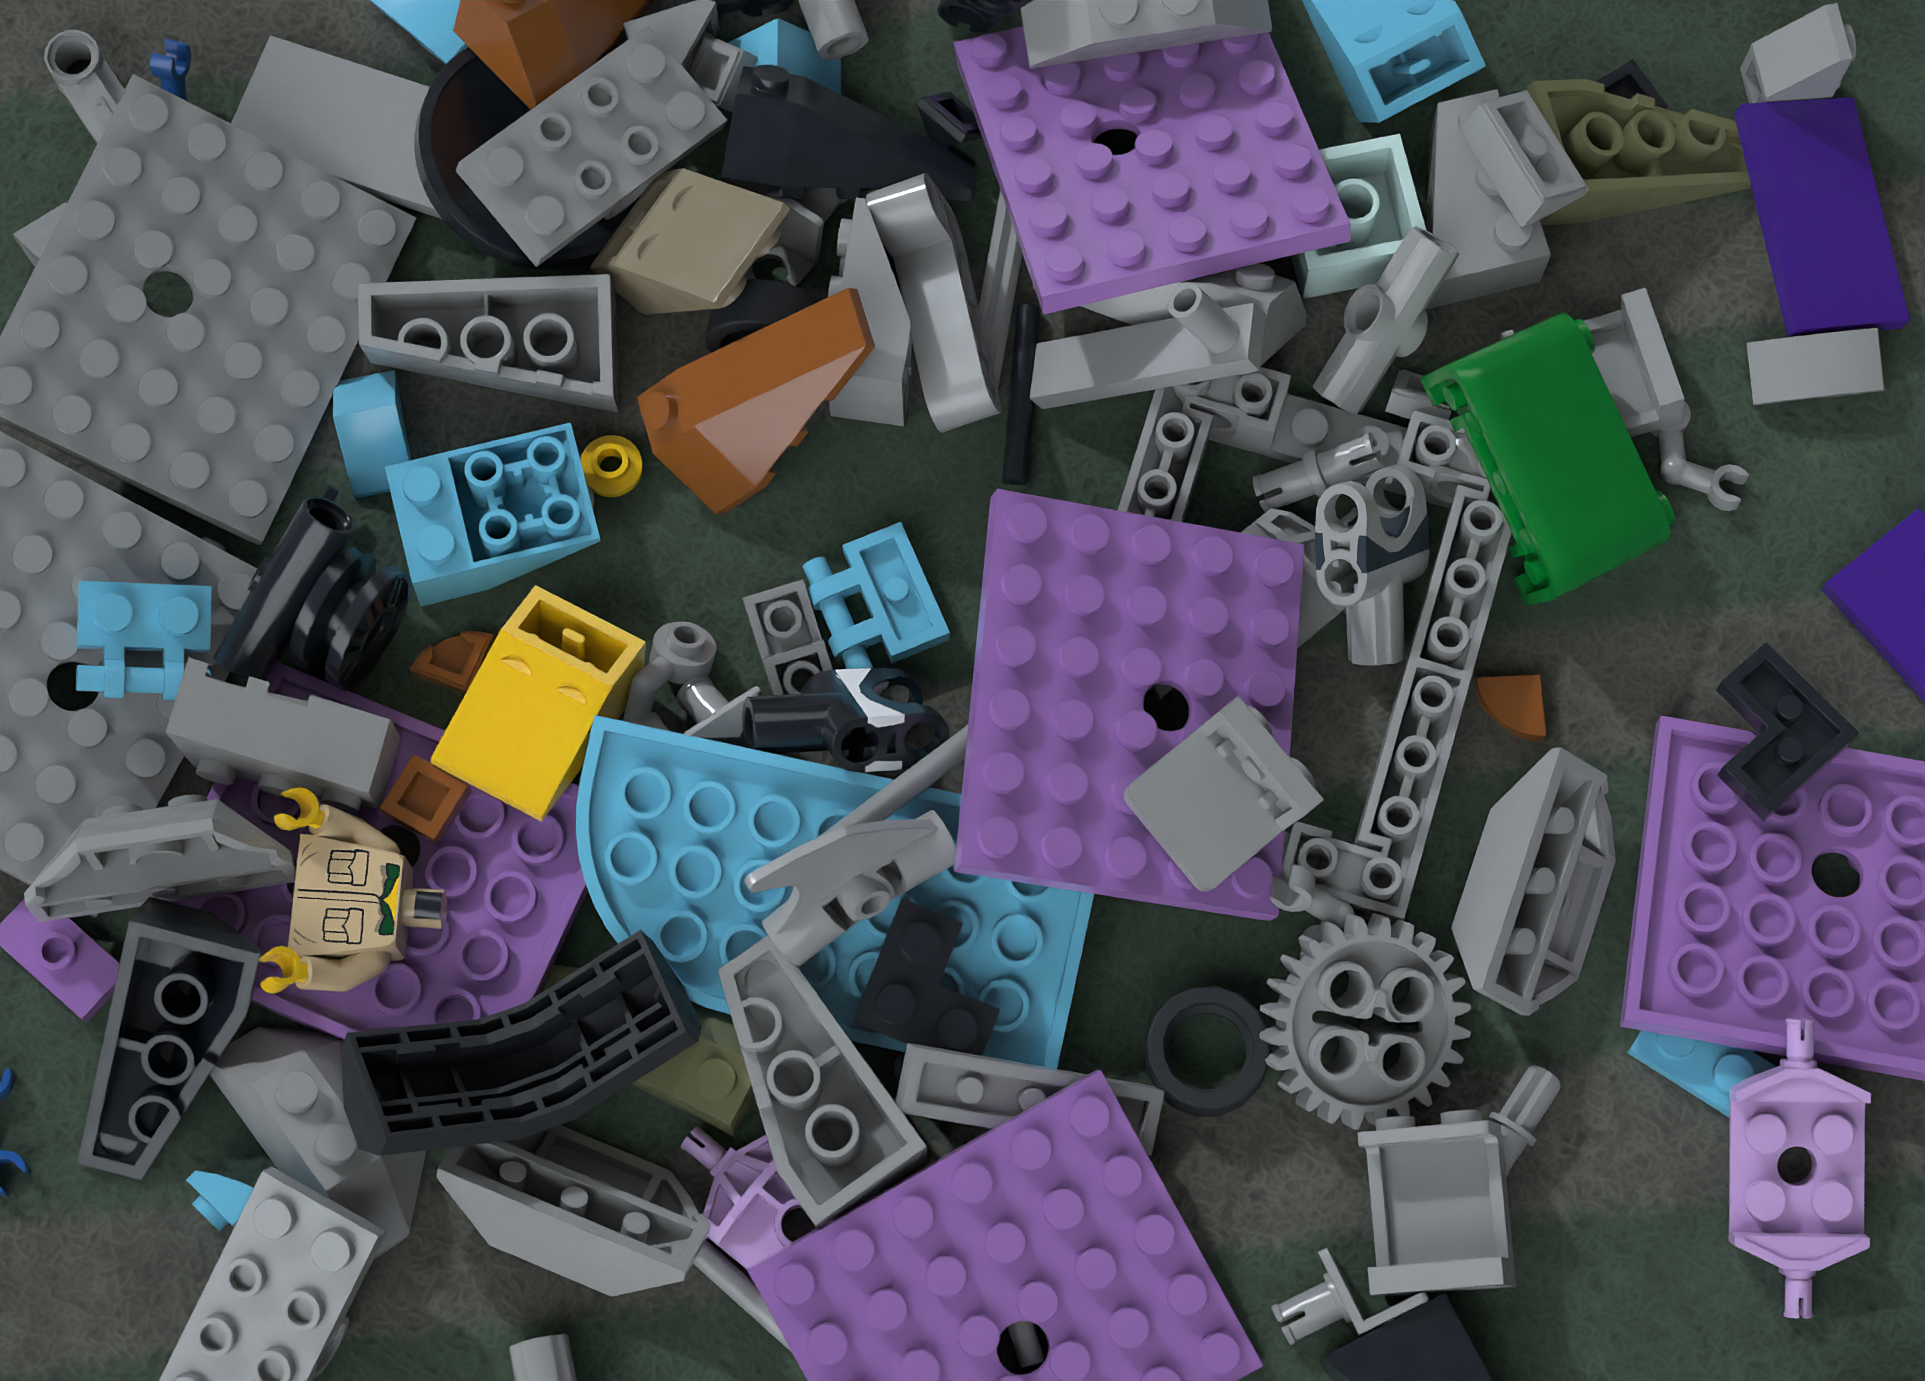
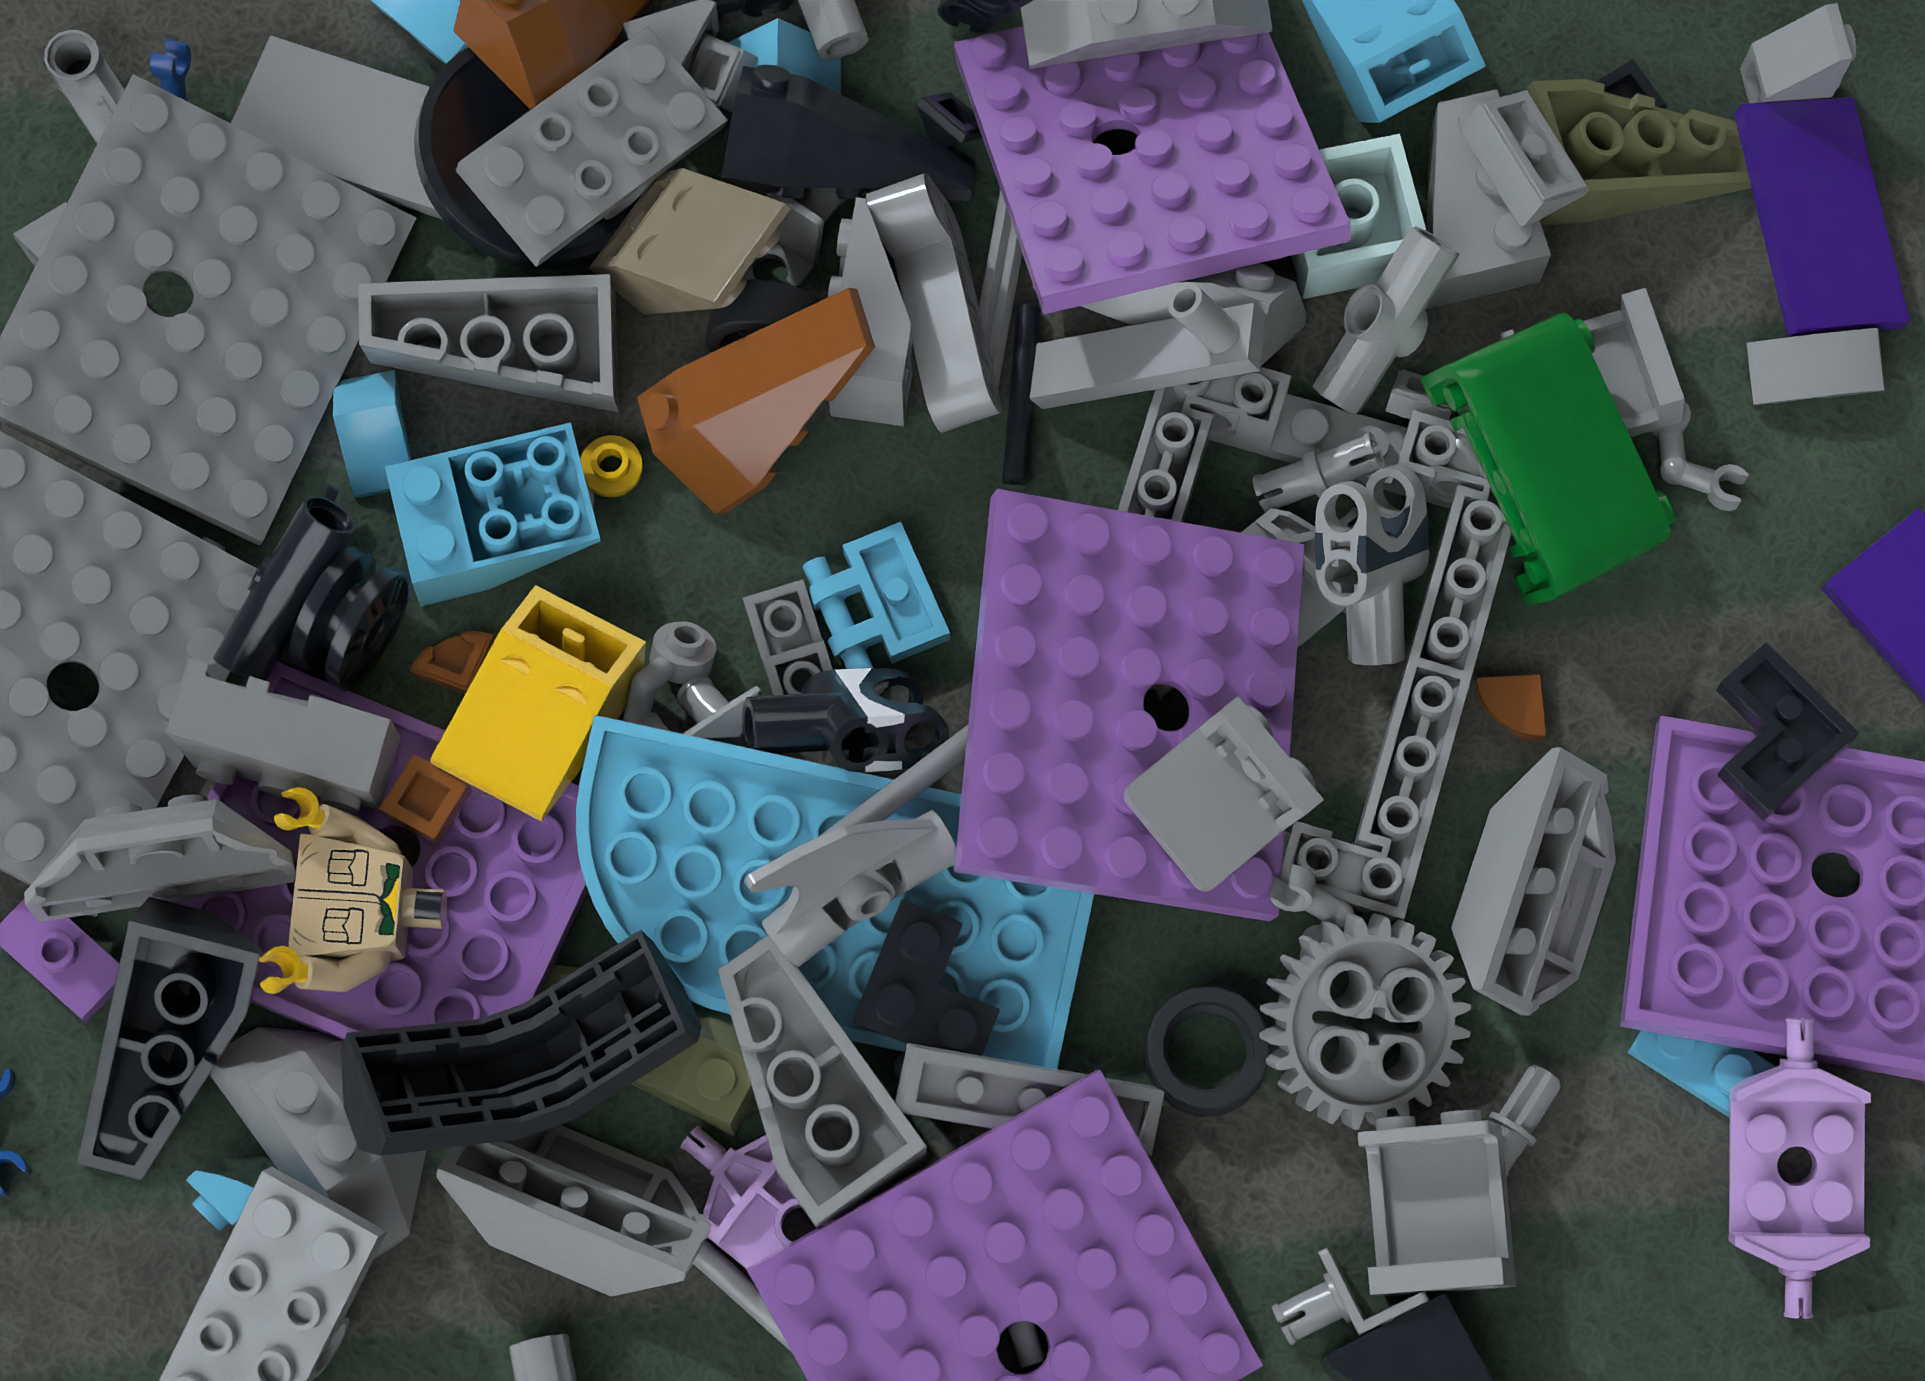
medium azure plate [76,581,212,700] -> none

